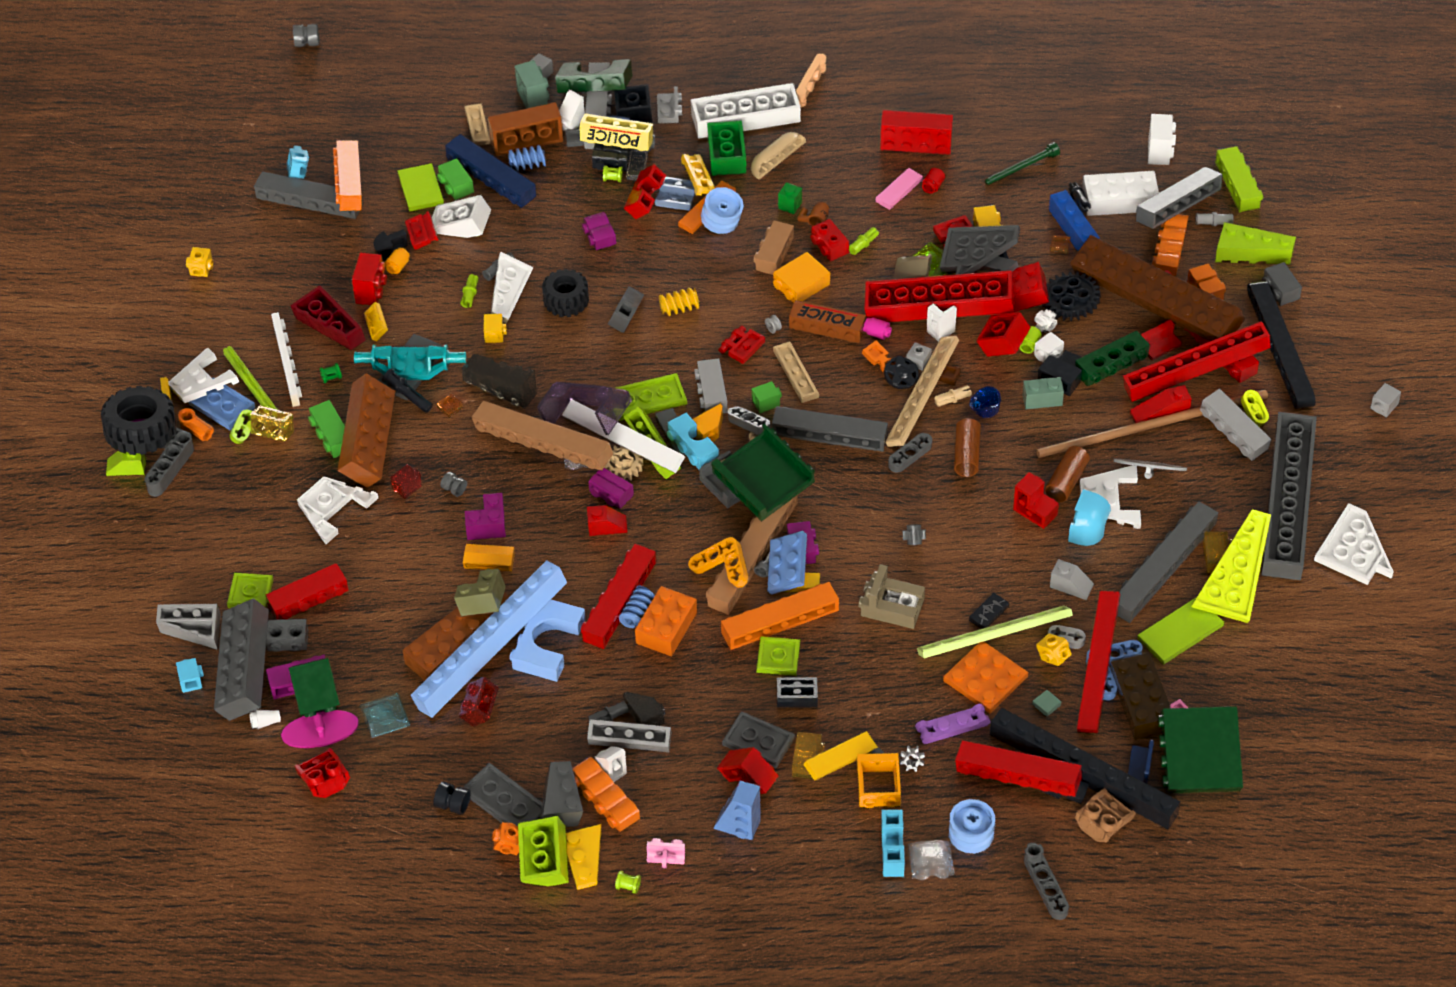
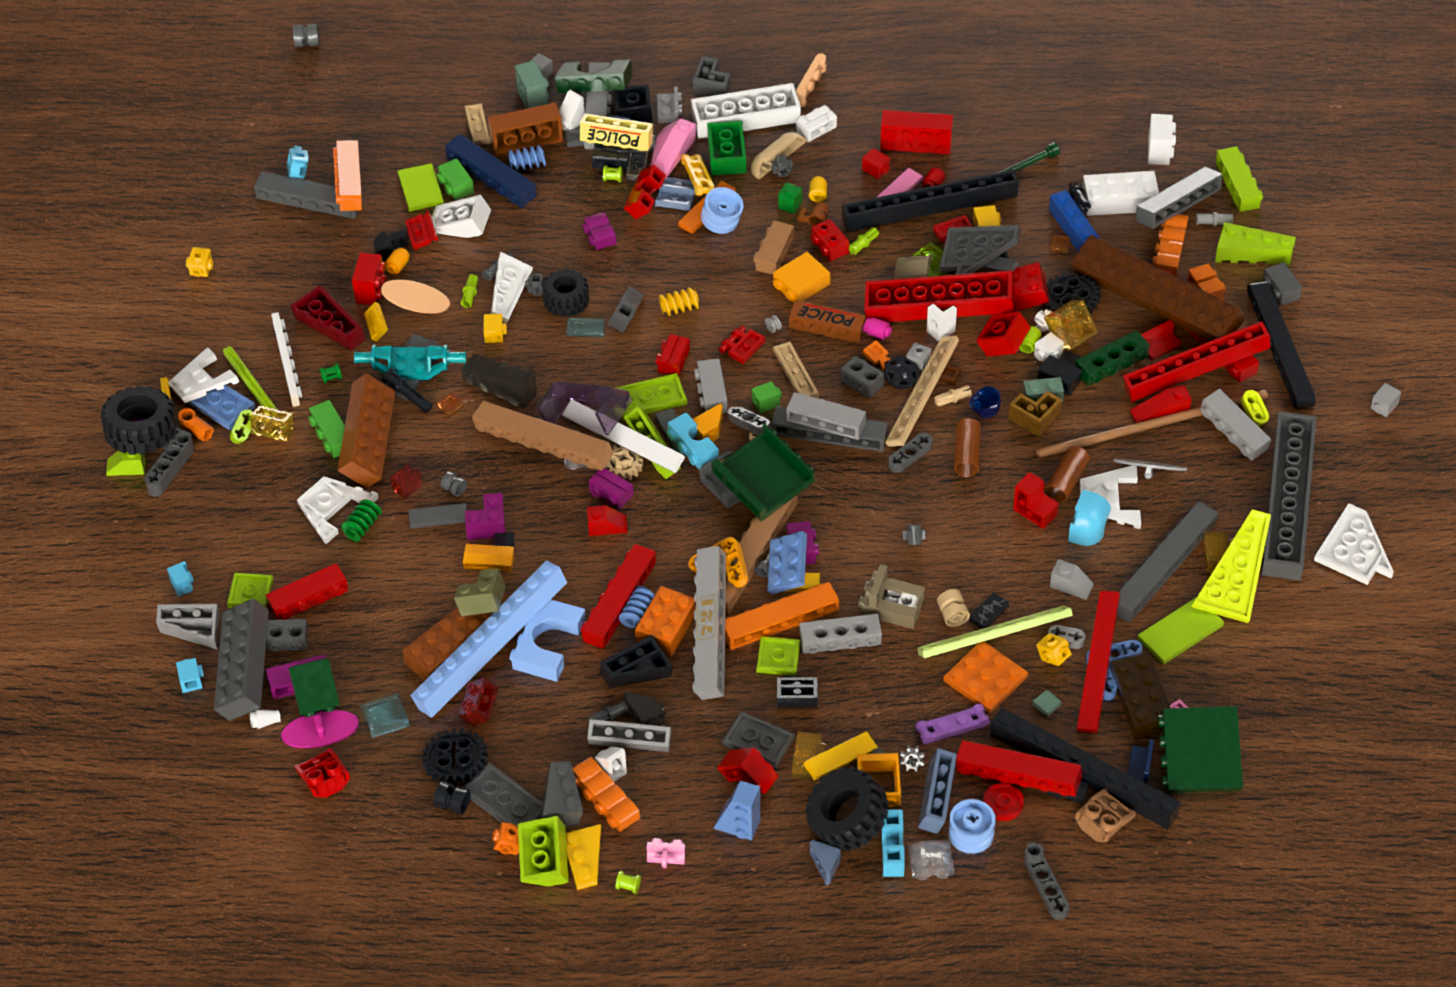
none -> medium azure brick [167,561,194,597]
none -> green piece [341,499,382,542]
none -> light nougat shield [381,280,450,314]
none -> dark grey tile [408,503,467,529]
none -> black gear [421,728,489,786]
none -> black tile [495,532,515,551]
none -> dark grey gear [525,273,546,296]
none -> clear light blue tile [566,318,605,337]
none -> black wedge [599,635,673,688]
none -> bright pink wedge [651,119,696,180]
none -> red brick [655,334,690,376]
none -> light grey brick [692,546,726,700]
none -> dark grey brick [693,56,731,97]
none -> dark grey gear [771,155,793,177]
none -> light grey brick [787,392,866,440]
none -> white brick [796,105,837,142]
none -> light grey brick [799,614,882,654]
none -> black tyre [806,767,889,851]
none -> yellow brick [809,176,827,202]
none -> sand blue slope [809,840,841,885]
none -> dark grey brick [841,356,884,399]
none -> black brick [842,170,1019,232]
none -> red brick [862,148,890,180]
none -> sand blue brick [918,748,957,834]
none -> tan wheel [937,589,970,627]
none -> red tile [983,783,1024,821]
none -> pearl gold brick [1008,391,1062,437]
none -> clear yellow brick [1044,300,1098,350]

